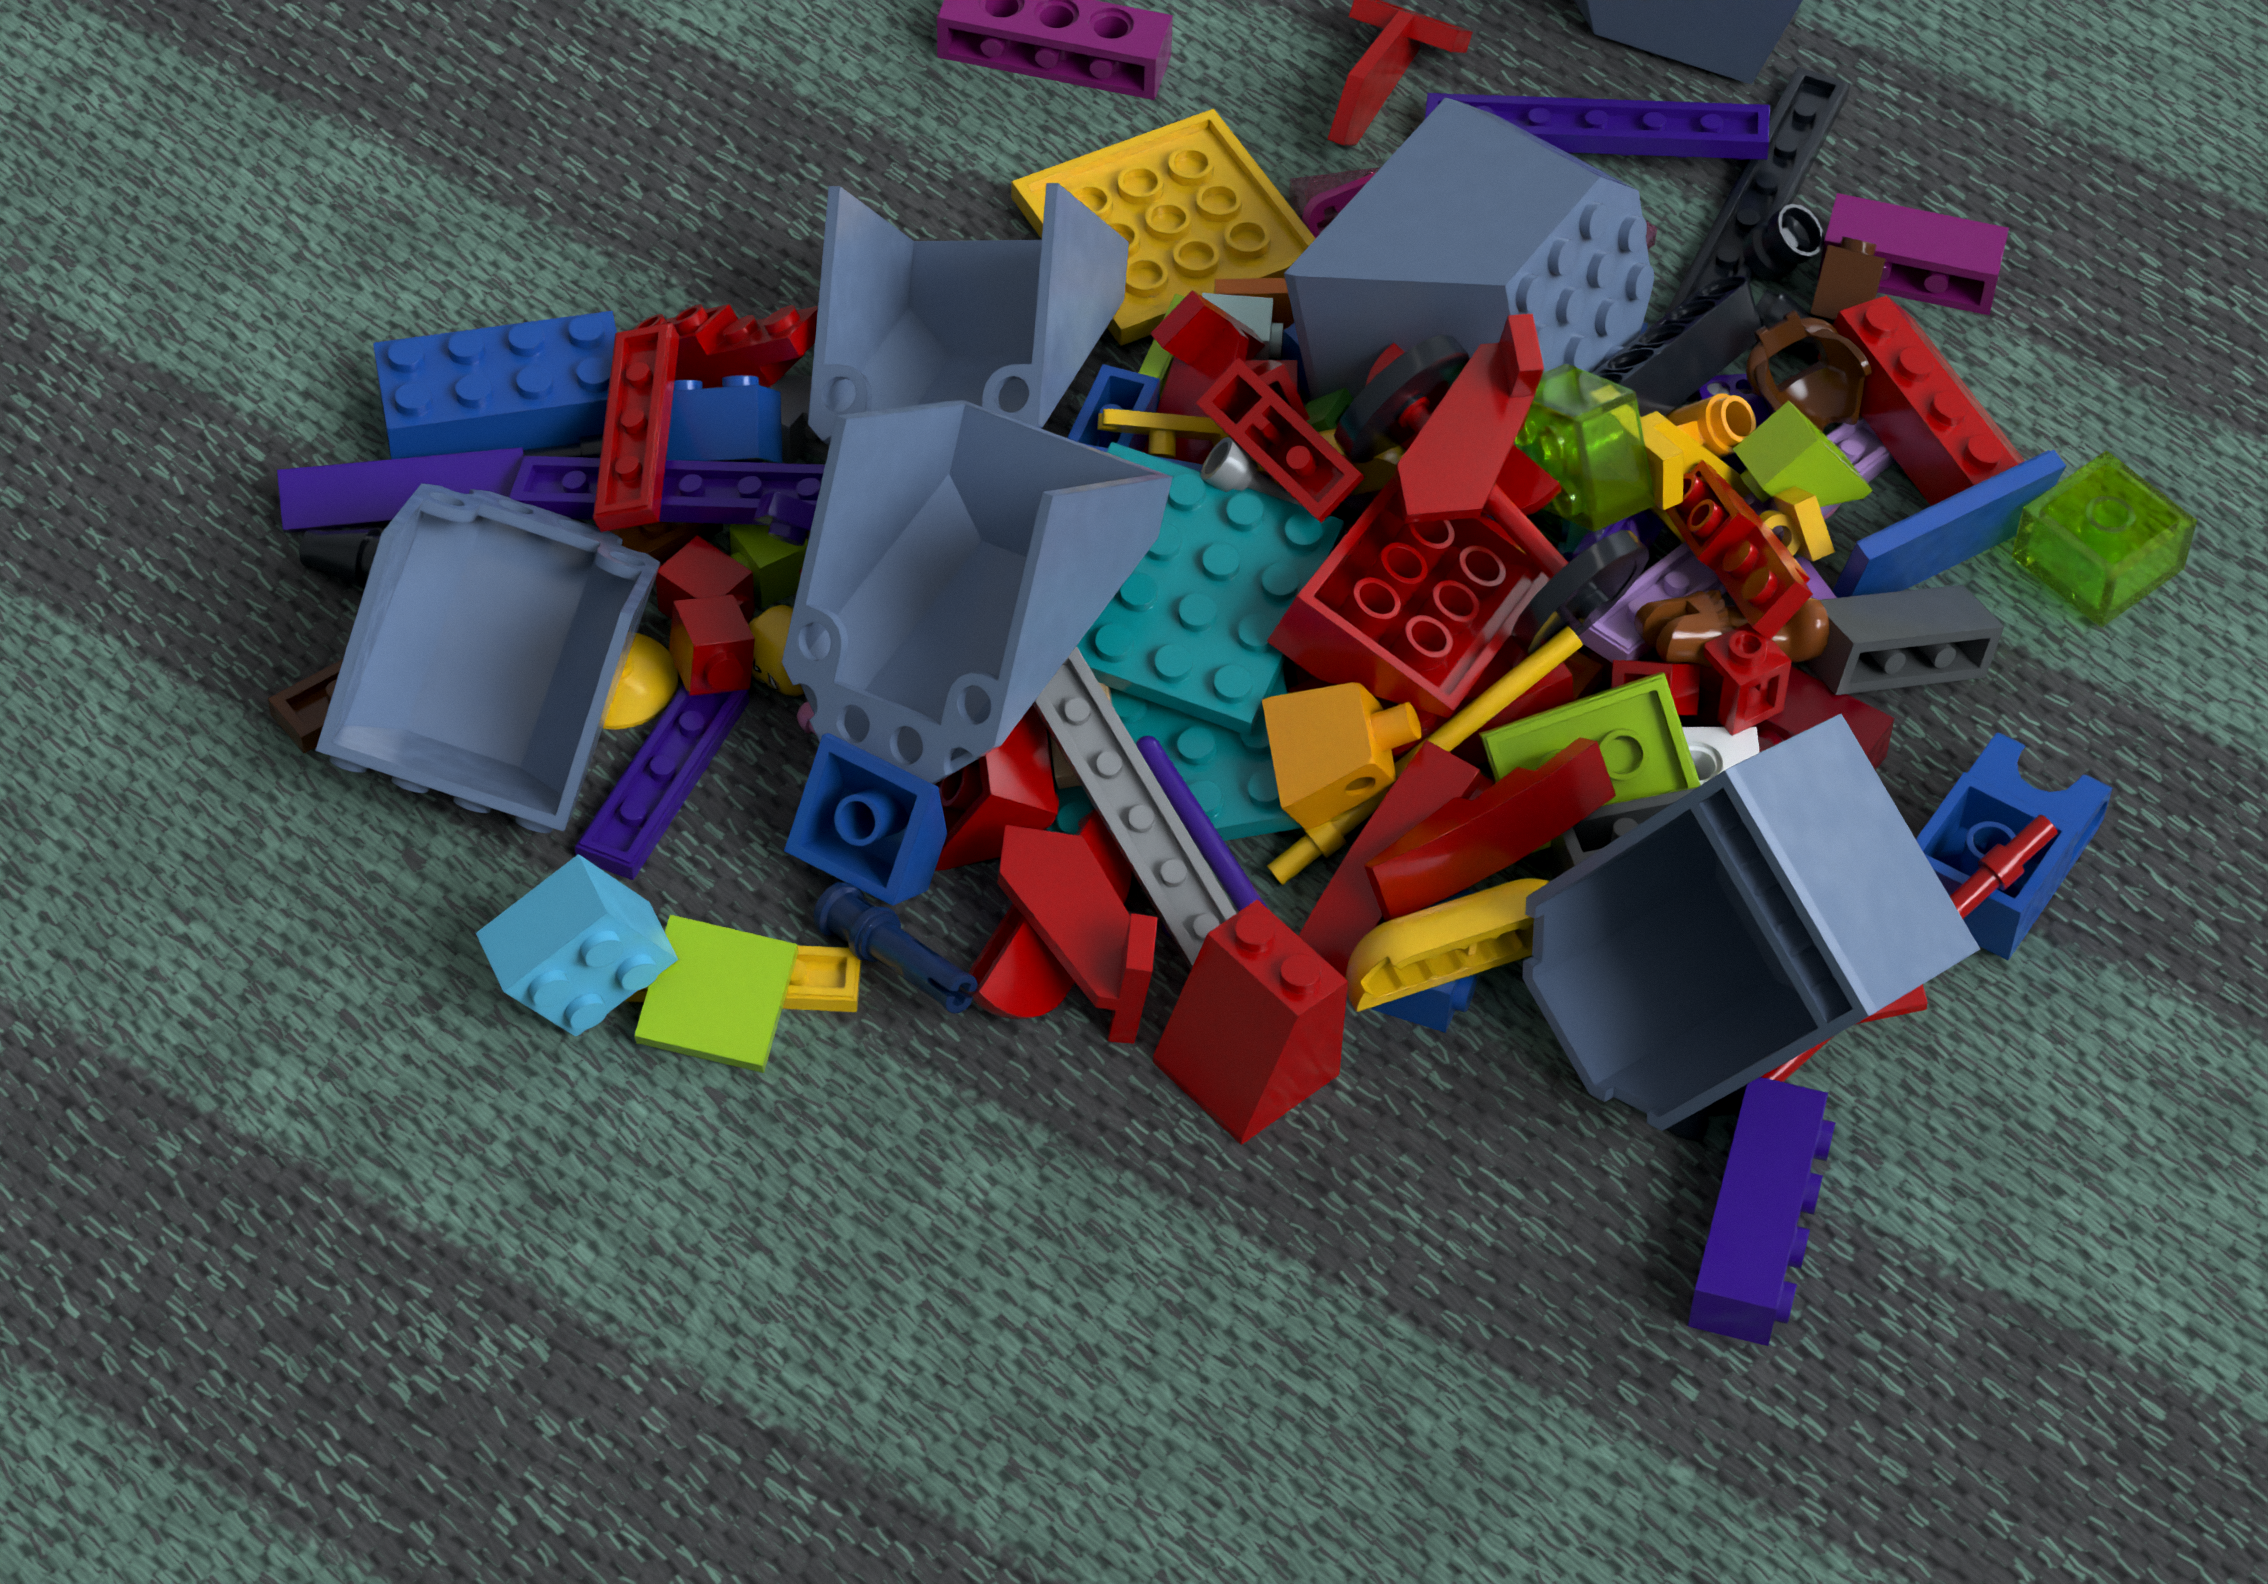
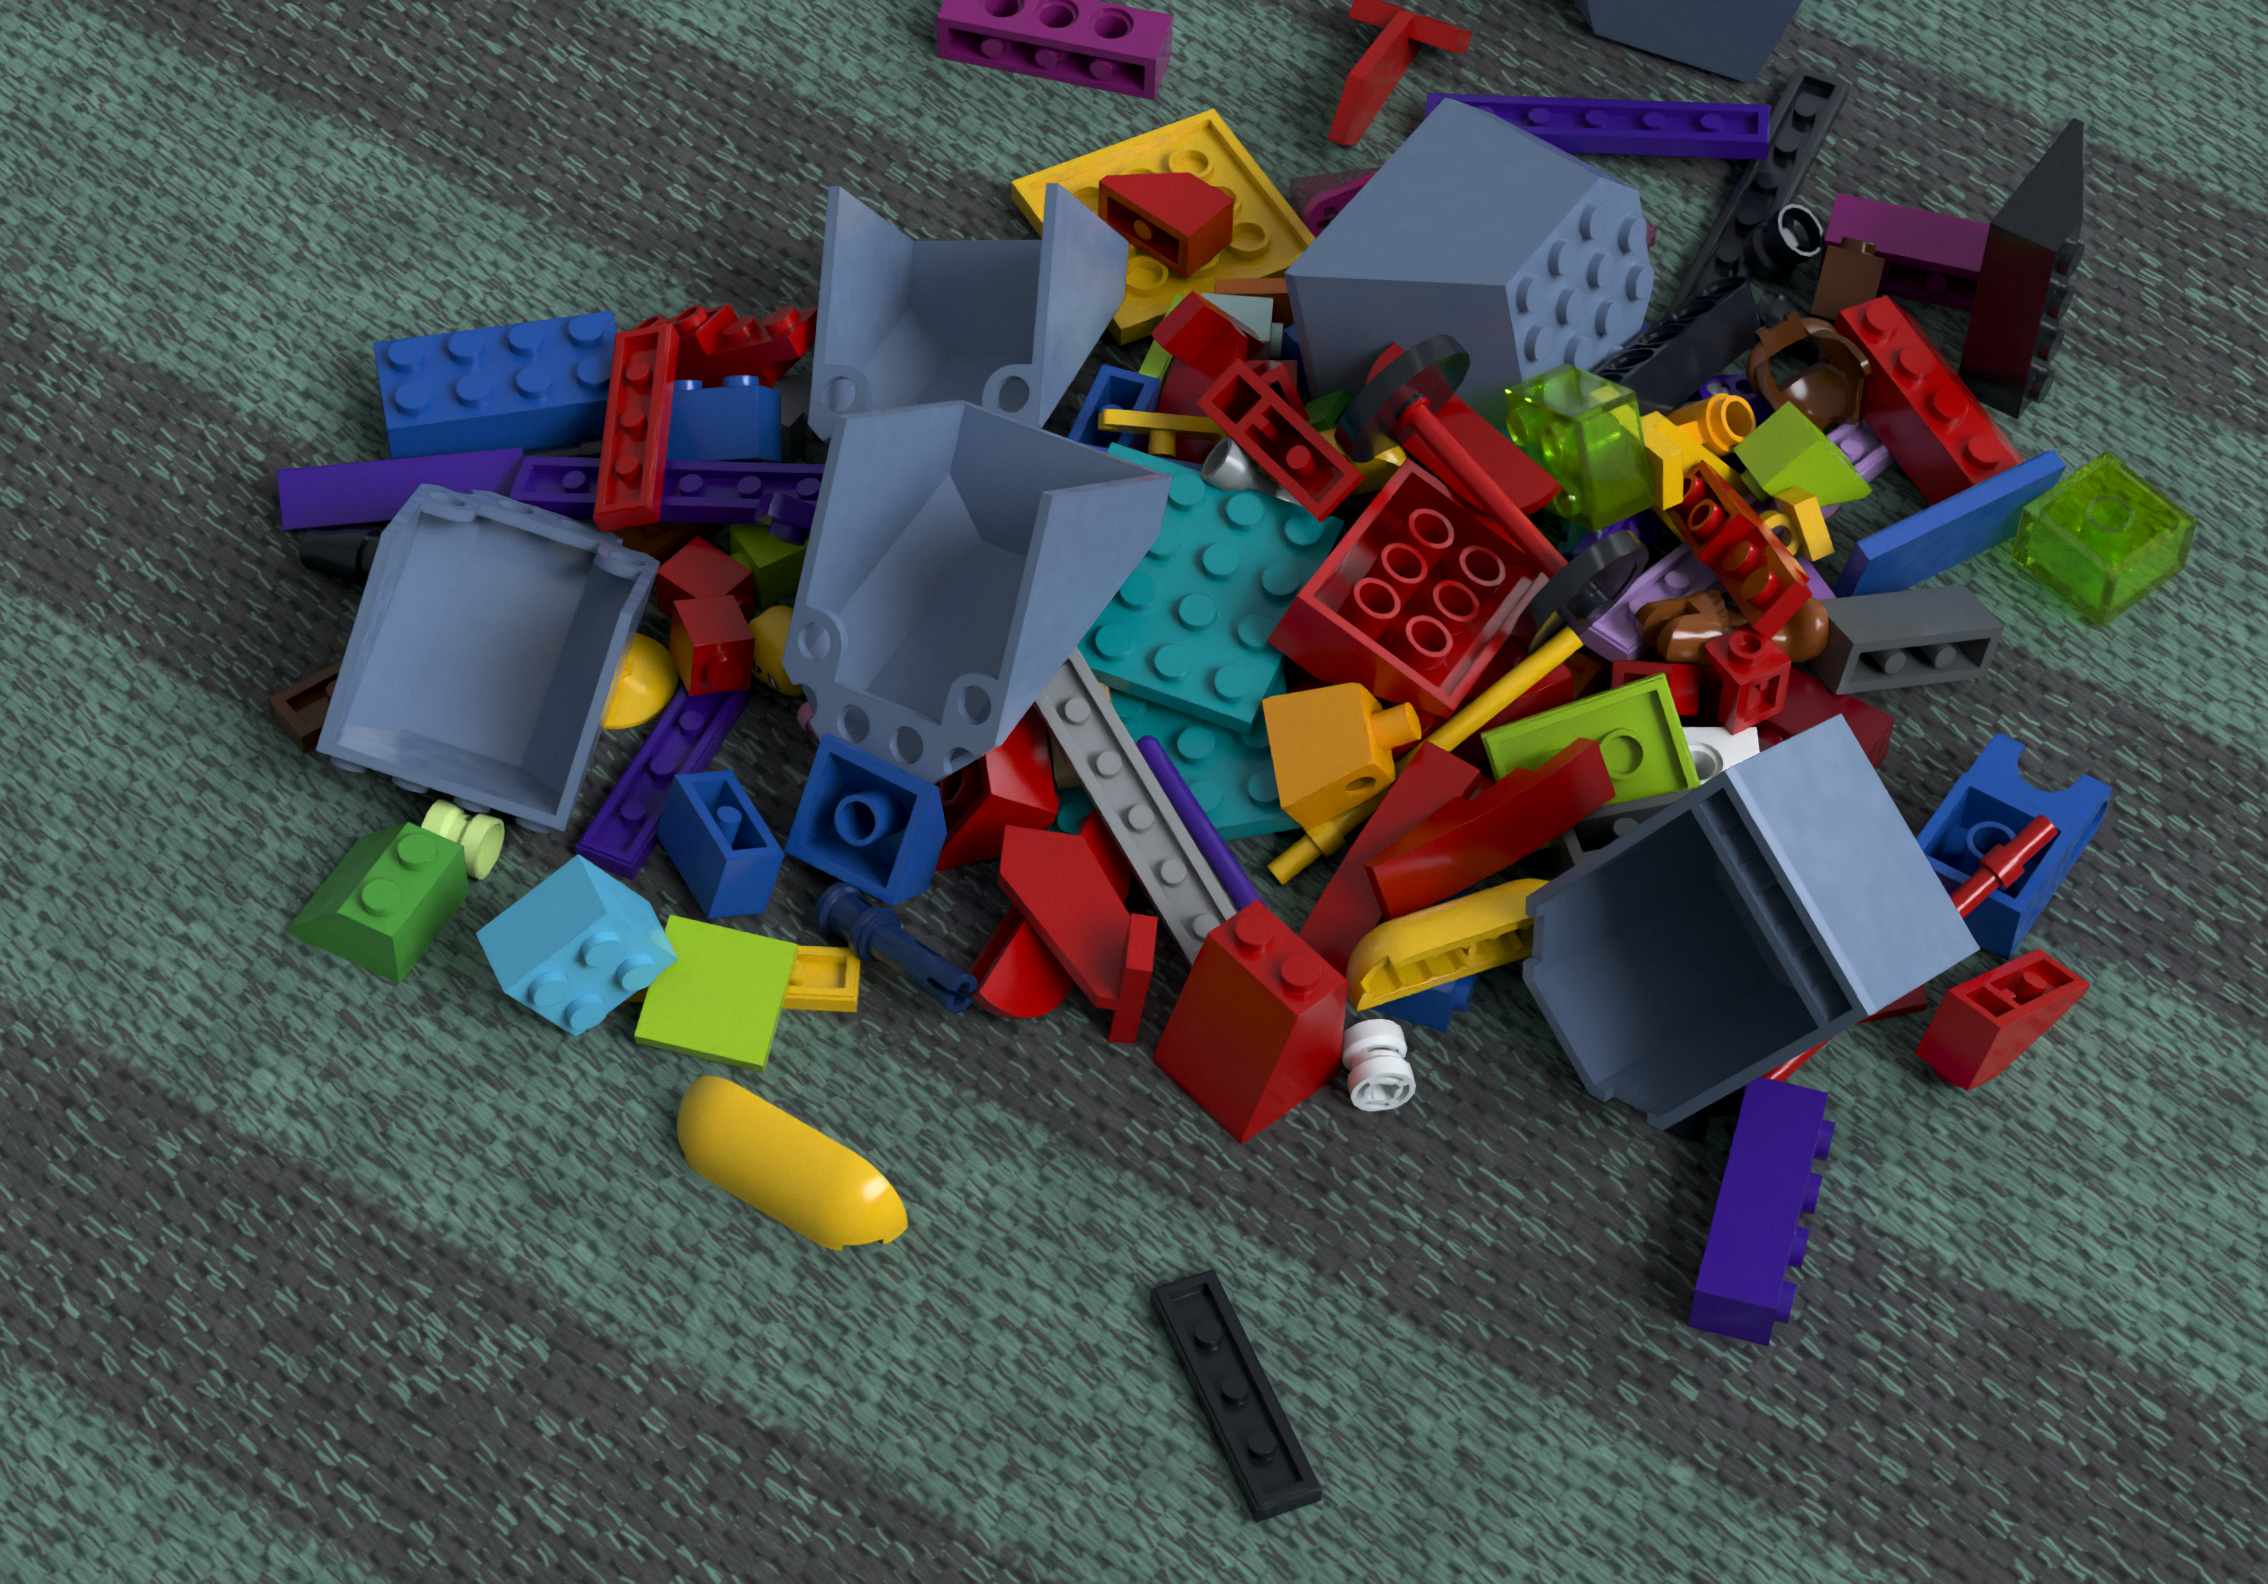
red piece [1395,313,1544,524] -> none
none -> bright green slope [288,822,470,984]
none -> yellowish green wheel [421,799,505,880]
none -> blue brick [656,770,785,919]
none -> yellow brick [677,1076,908,1251]
none -> red slope [1098,172,1234,279]
none -> black tile [1150,1269,1322,1523]
none -> white wheel [1341,1019,1416,1112]
none -> red slope [1914,948,2091,1091]
none -> black slope [1958,118,2085,419]

